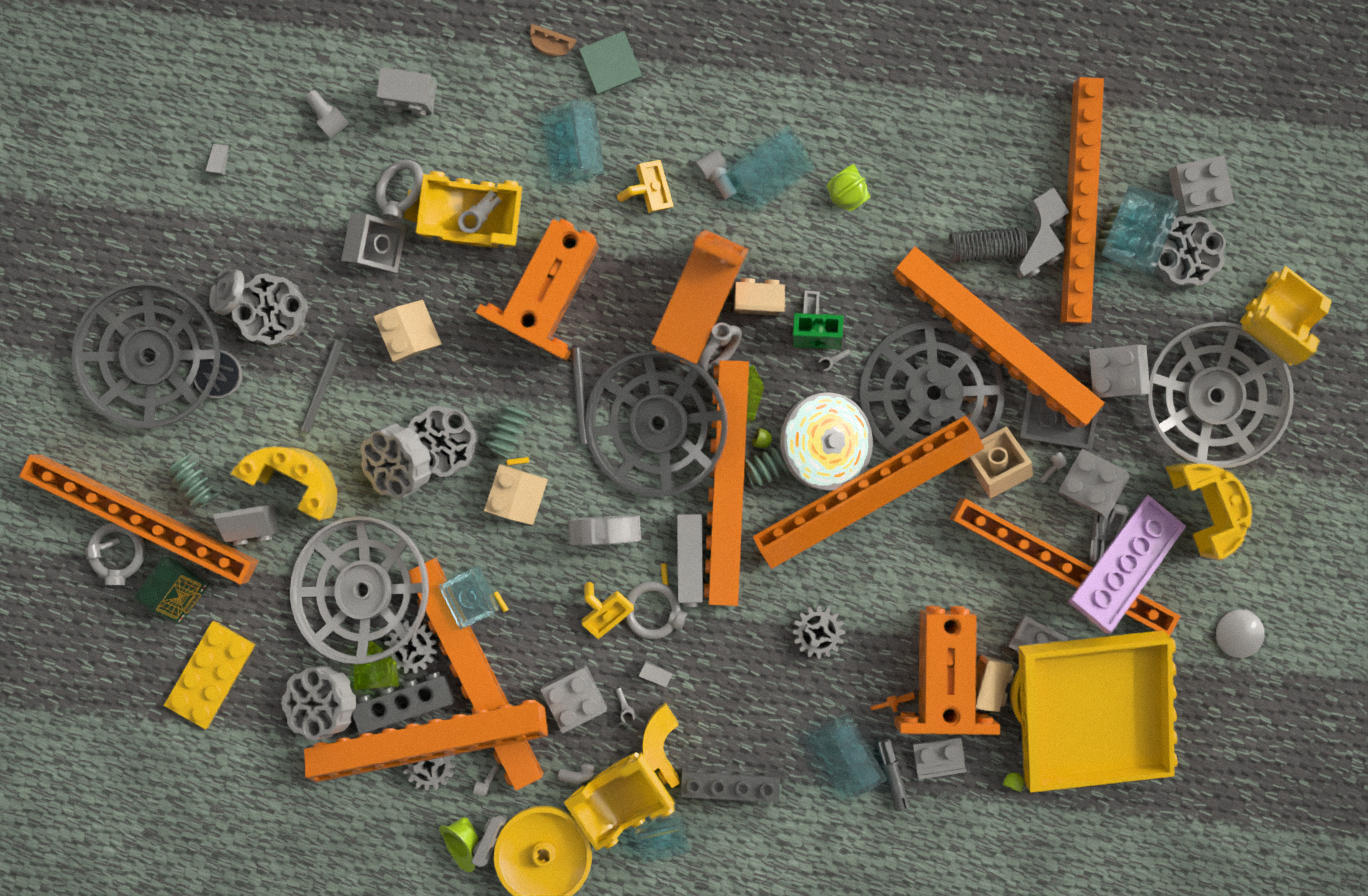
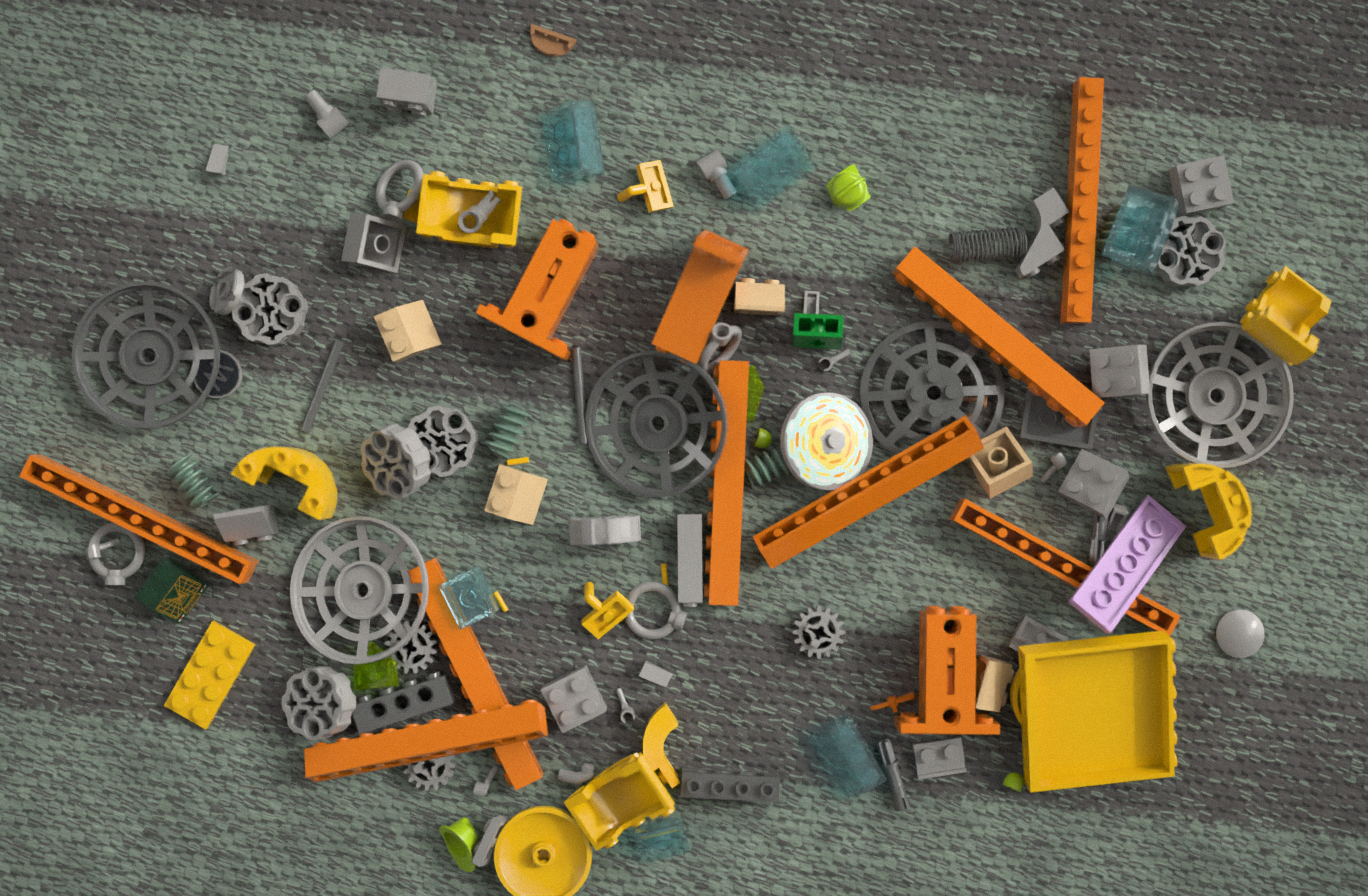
sand green tile [579,31,642,95] -> none

